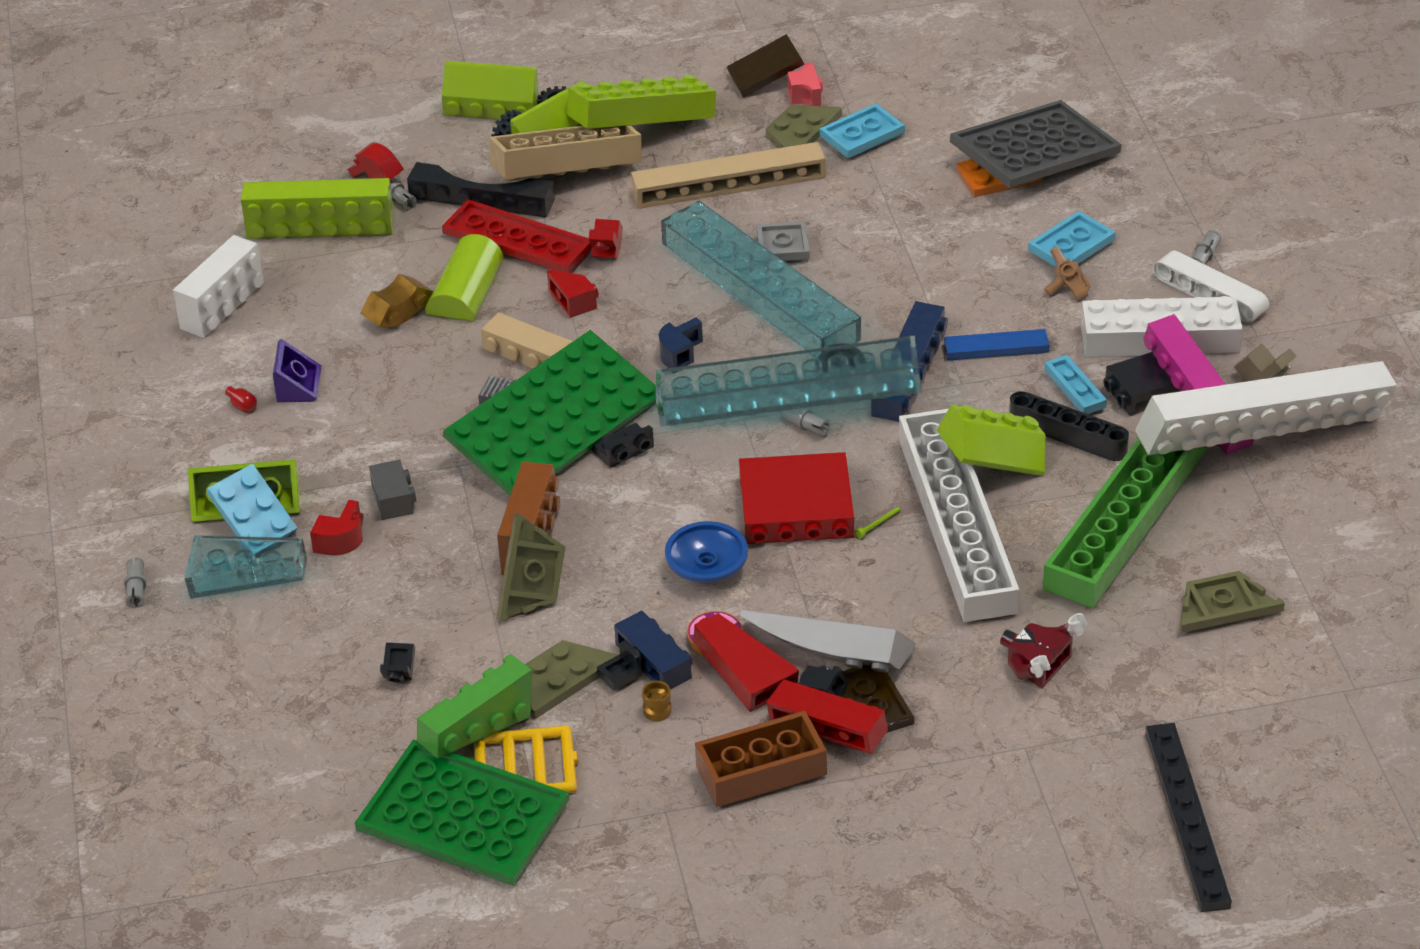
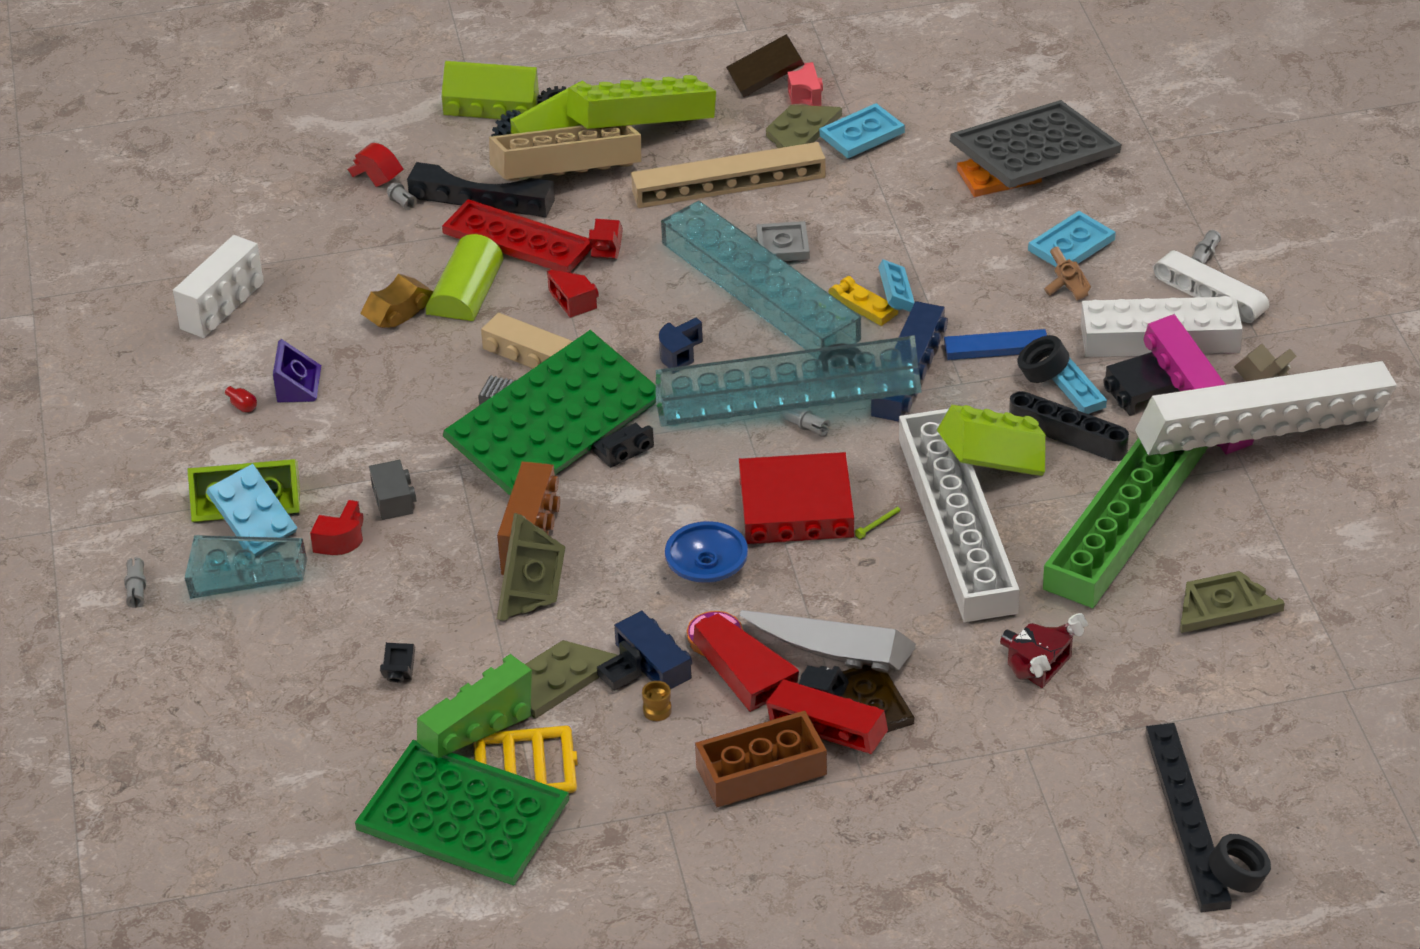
lime brick [241,178,394,239] -> none
none -> yellow plate [828,276,898,326]
none -> medium azure plate [878,259,915,312]
none -> black tyre [1017,335,1070,383]
none -> black tyre [1209,834,1271,893]

